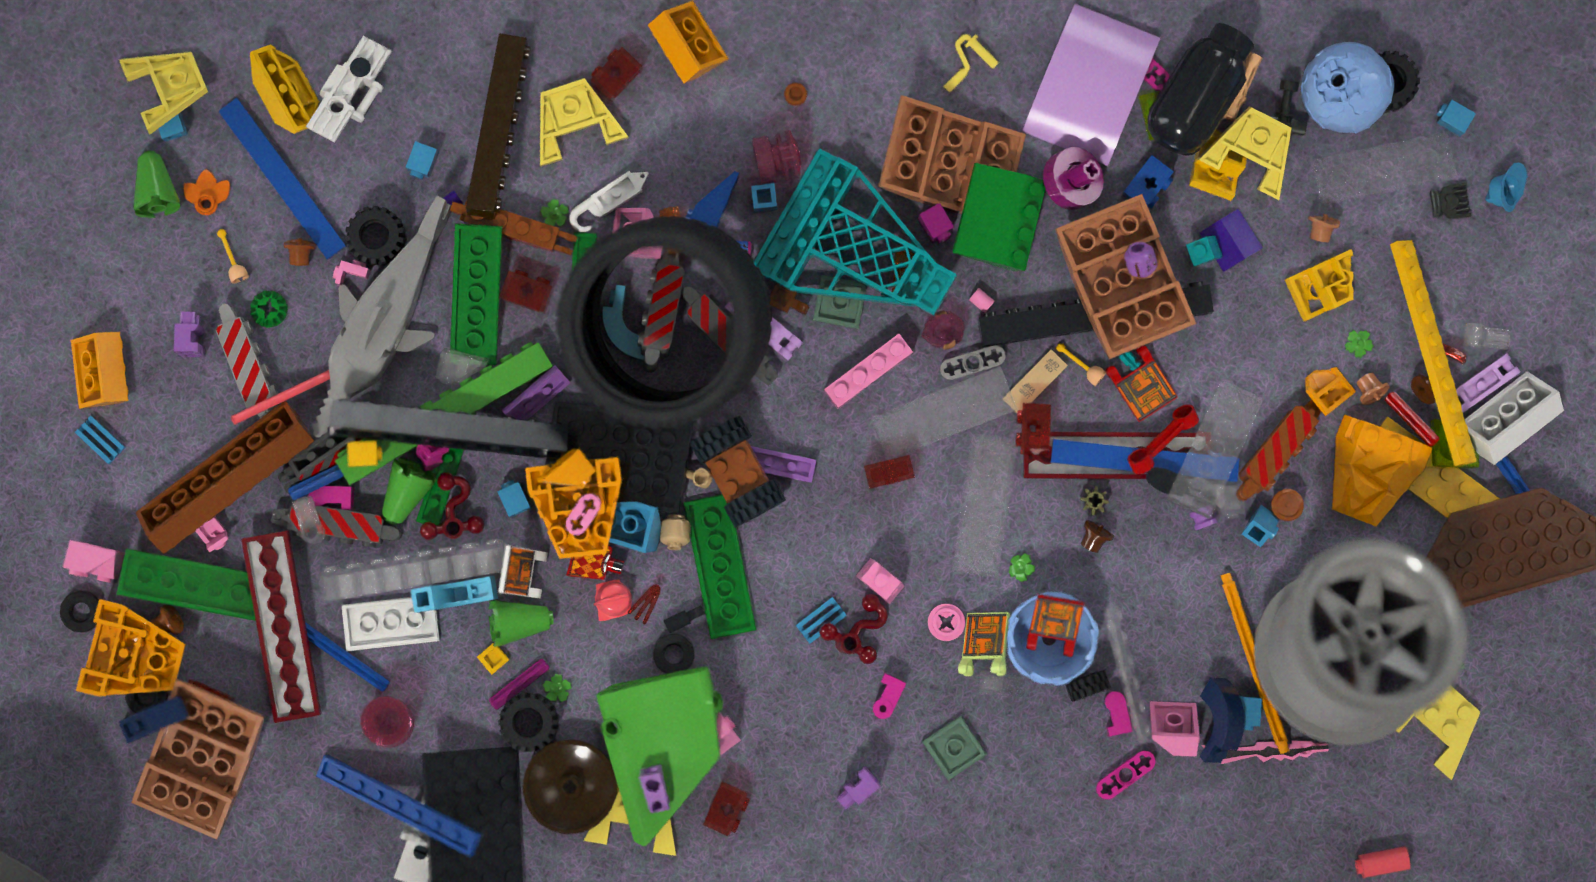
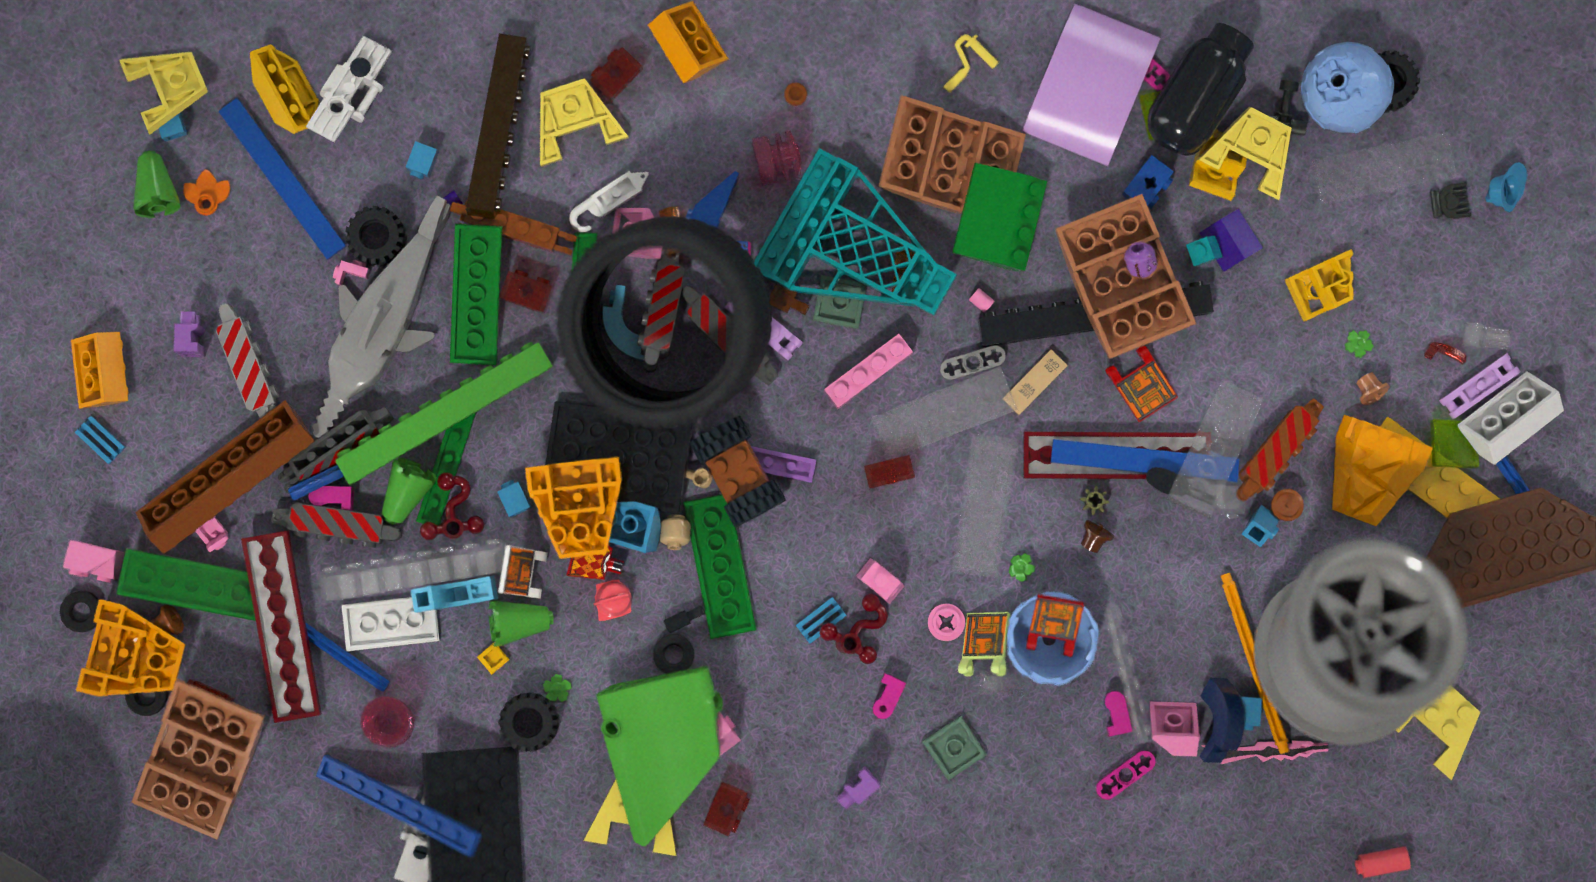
dark blue slope [119,696,189,744] -> none
hinge [217,229,249,284] -> none
coral piece [231,370,330,425] -> none
green gear [250,291,288,328] -> none
dark orange piece [283,238,316,266] -> none
clear piece [292,496,326,544] -> none
black brick [329,398,569,460] -> none
yellow brick [347,441,382,467] -> none
dark pink leg [416,445,449,471] -> none
clear slope [435,348,490,385] -> none
magenta axle [489,658,549,710] -> none
medium lavender plate [502,365,570,421] -> none
dark brown dish [523,739,617,834] -> none
light orange slope [537,449,596,486] -> none
bright green plant [540,199,569,227] -> none
bright pink beam [566,494,601,535] -> none
clear red piece [628,584,660,624] -> none
medium lavender leg [639,764,670,814] -> none
dark azure brick [751,183,777,213] -> none
magenta brick [918,203,954,245] -> none
clear pink hair [921,310,966,350] -> none
clear red brick [1016,403,1051,456] -> none
magenta piece [1043,147,1104,210] -> none
hinge [1056,343,1107,386] -> none
black tyre [1065,670,1111,702] -> none
teal piece [1119,351,1141,371] -> none
red piece [1127,404,1199,474] -> none
medium lavender wheel [1189,505,1217,530] -> none
light nougat pin [1223,53,1262,121] -> none
light orange slope [1305,367,1356,416] -> none
nougat piece [1308,214,1341,242] -> none
red axle [1385,392,1439,447] -> none
yellow plate [1390,240,1477,466] -> none
reddish brown piece [1411,374,1436,405] -> none
dark azure brick [1436,100,1476,136] -> none

